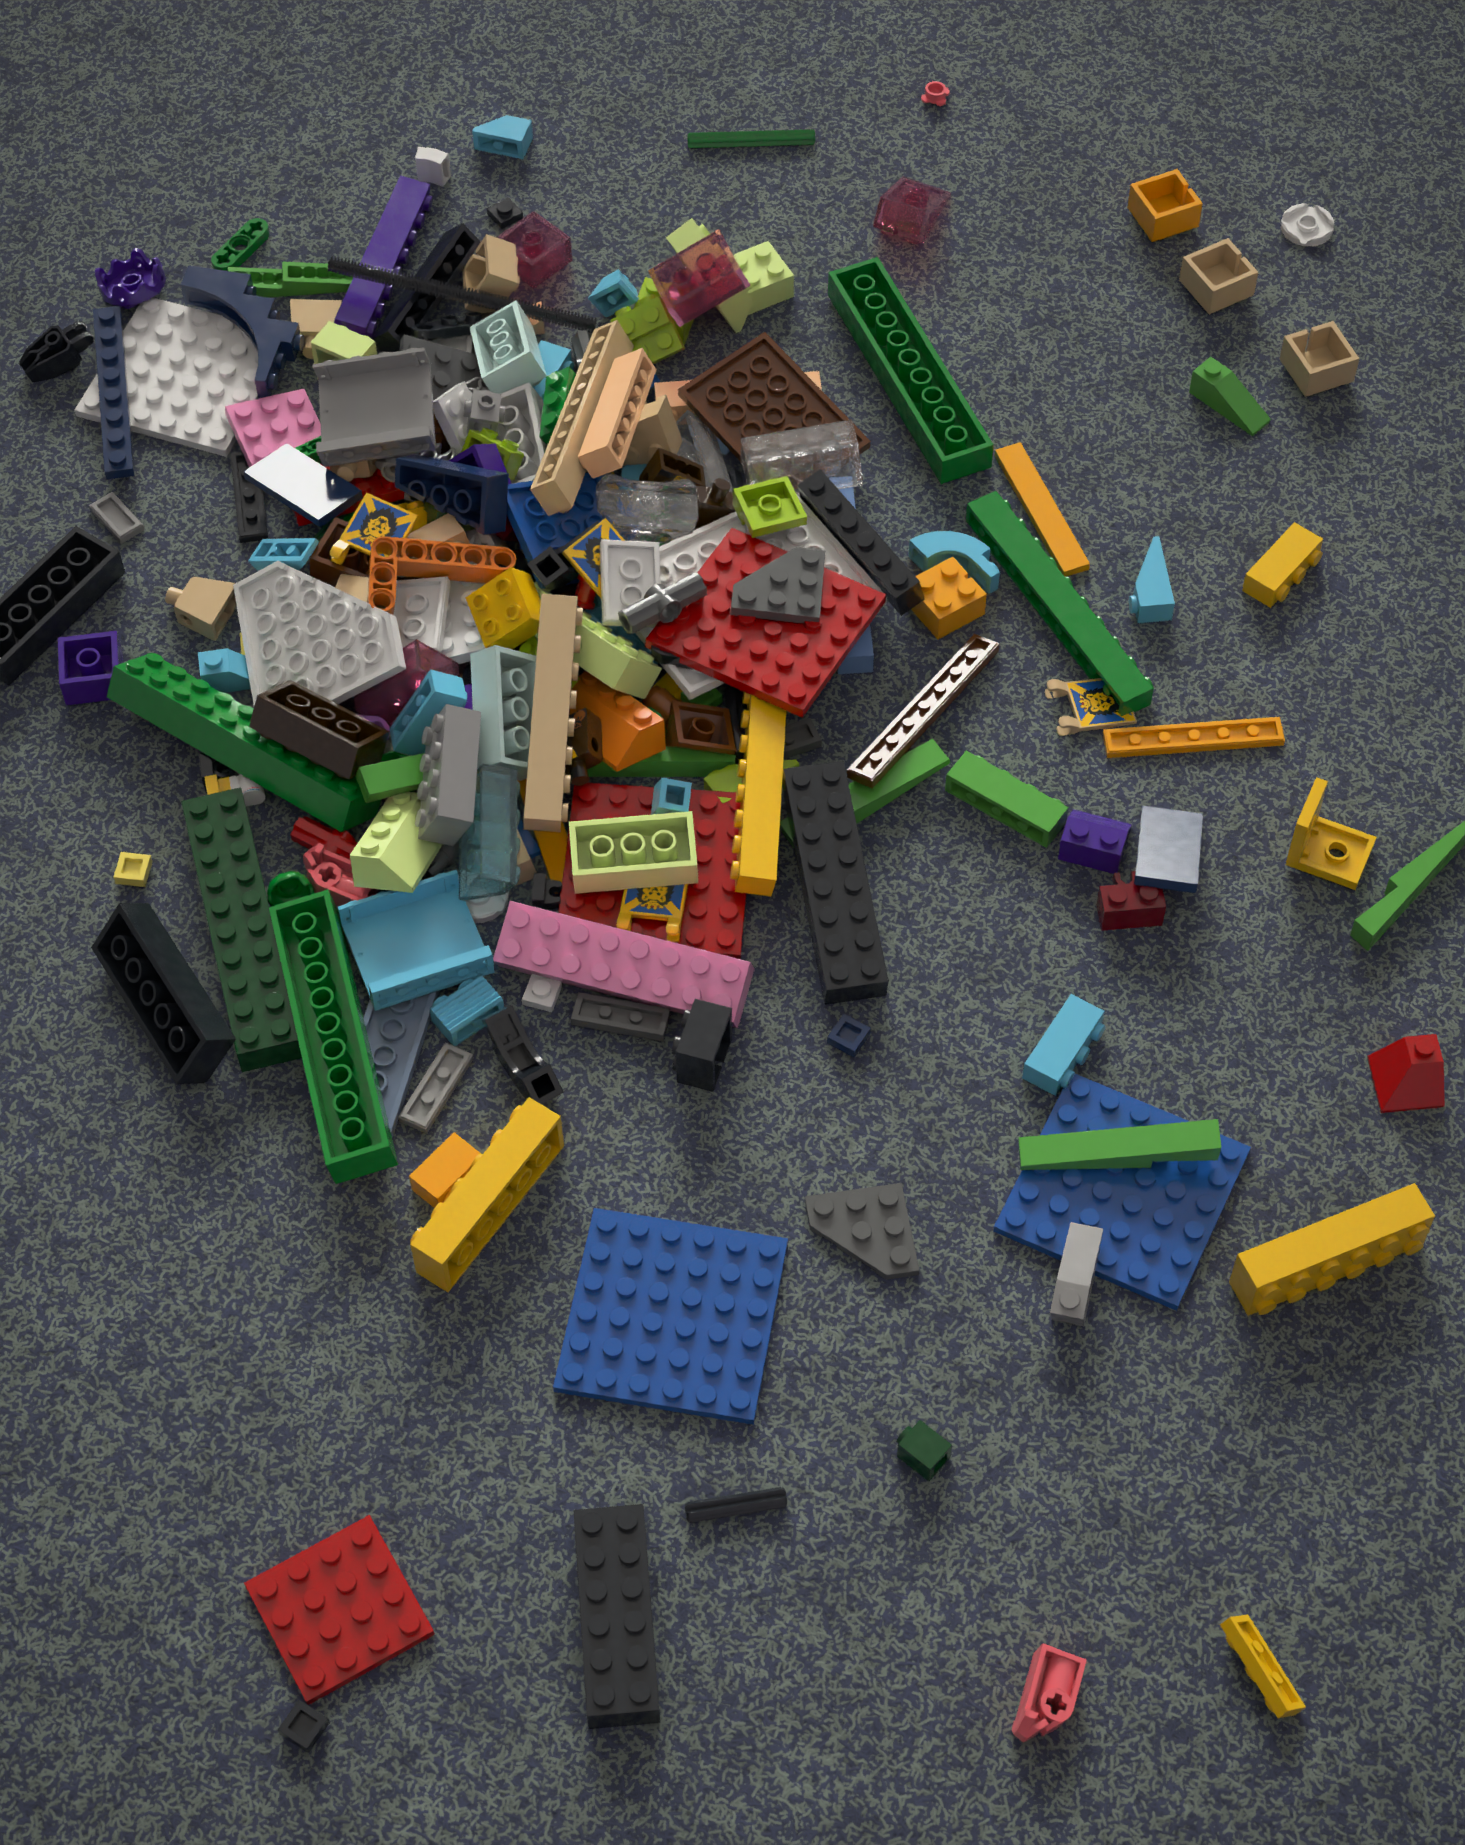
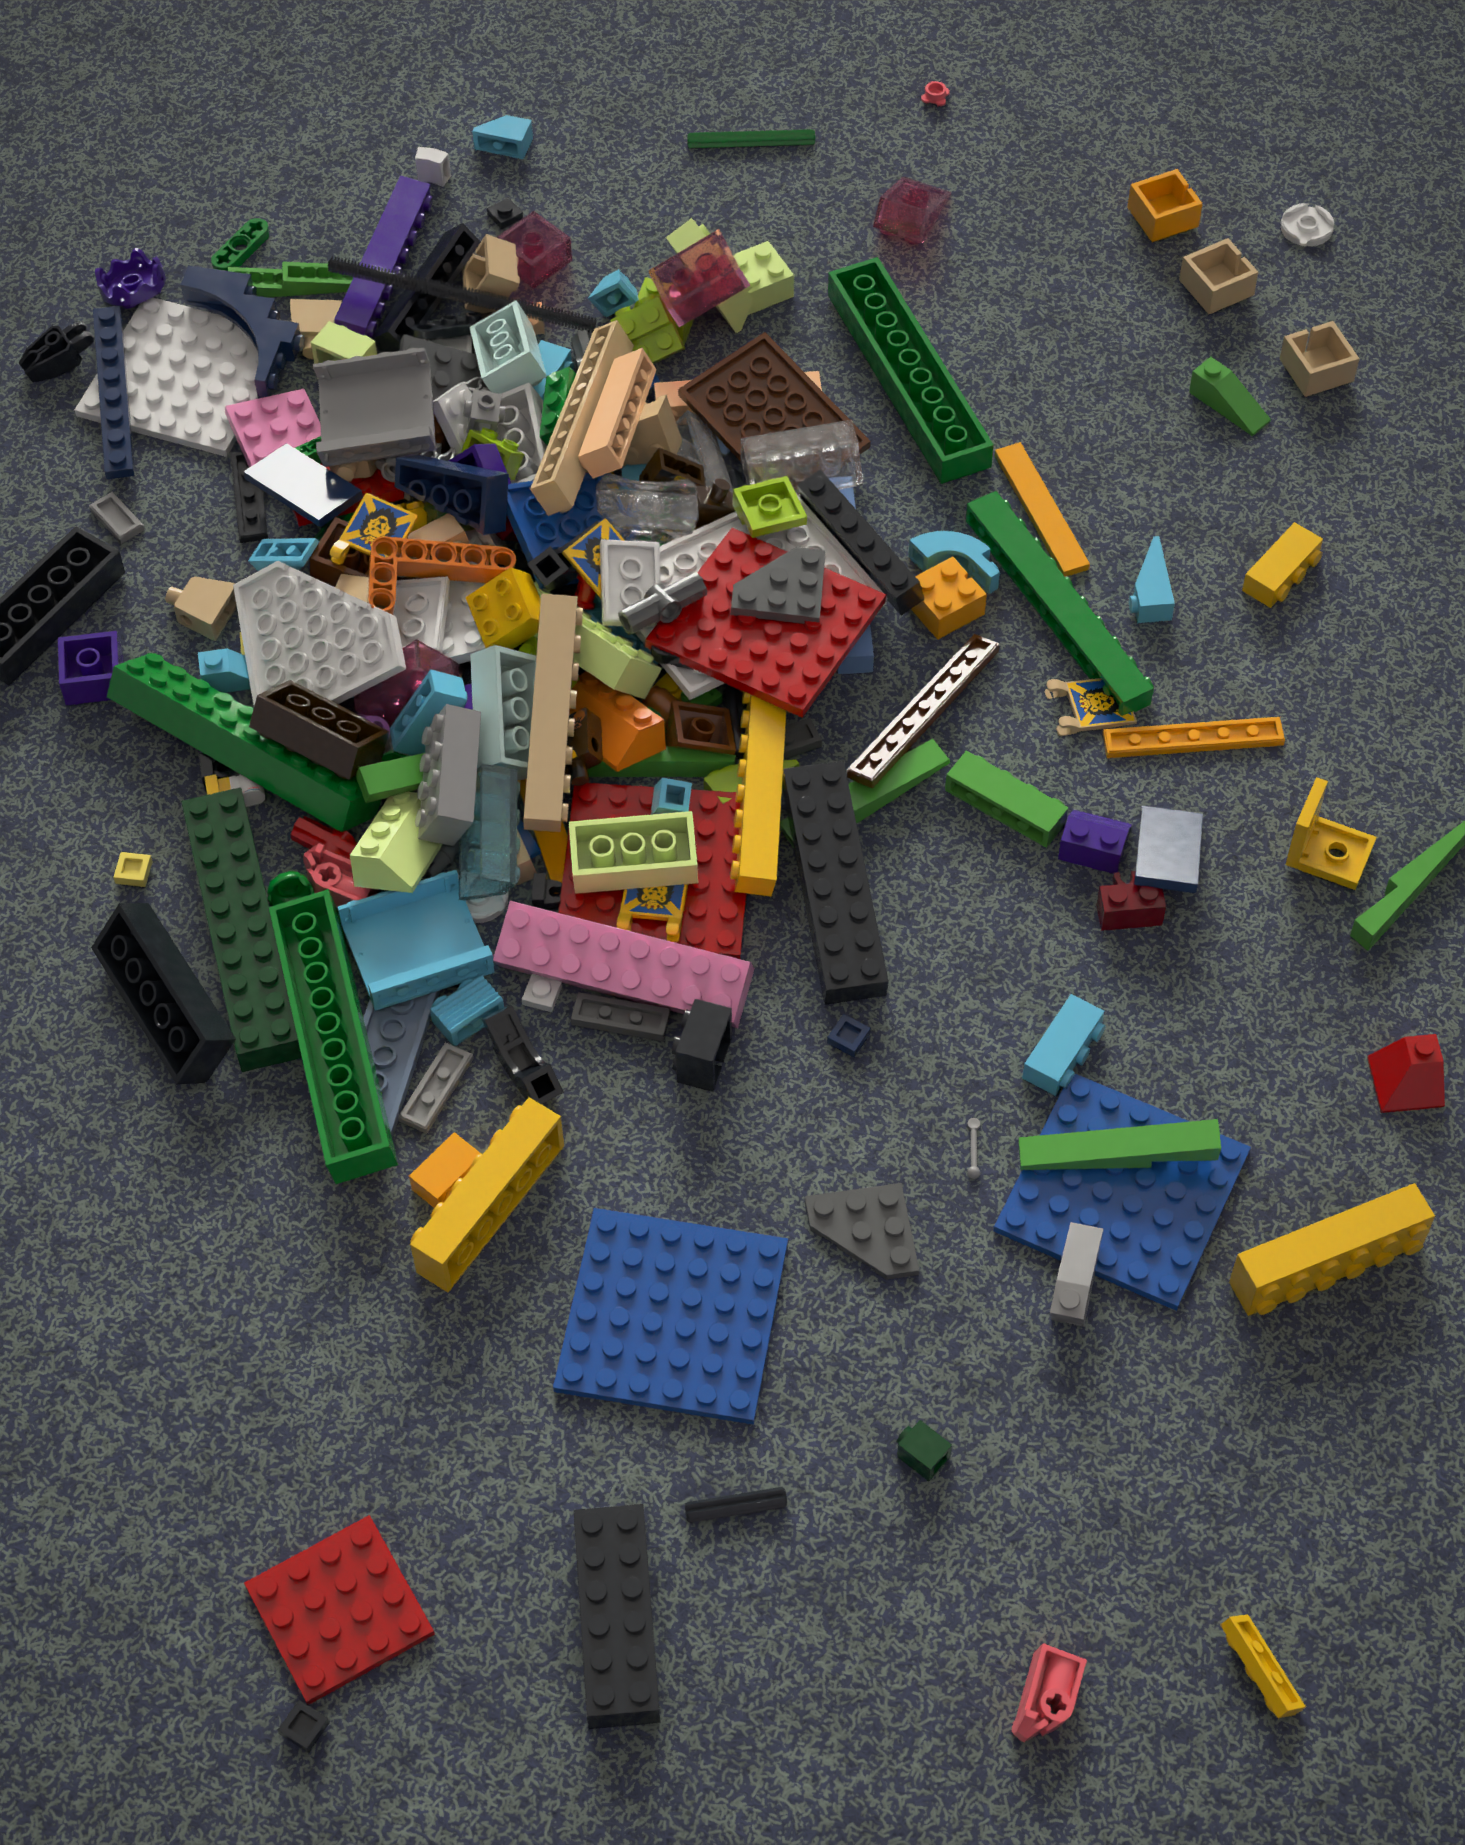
none -> light grey hinge [967,1118,980,1179]

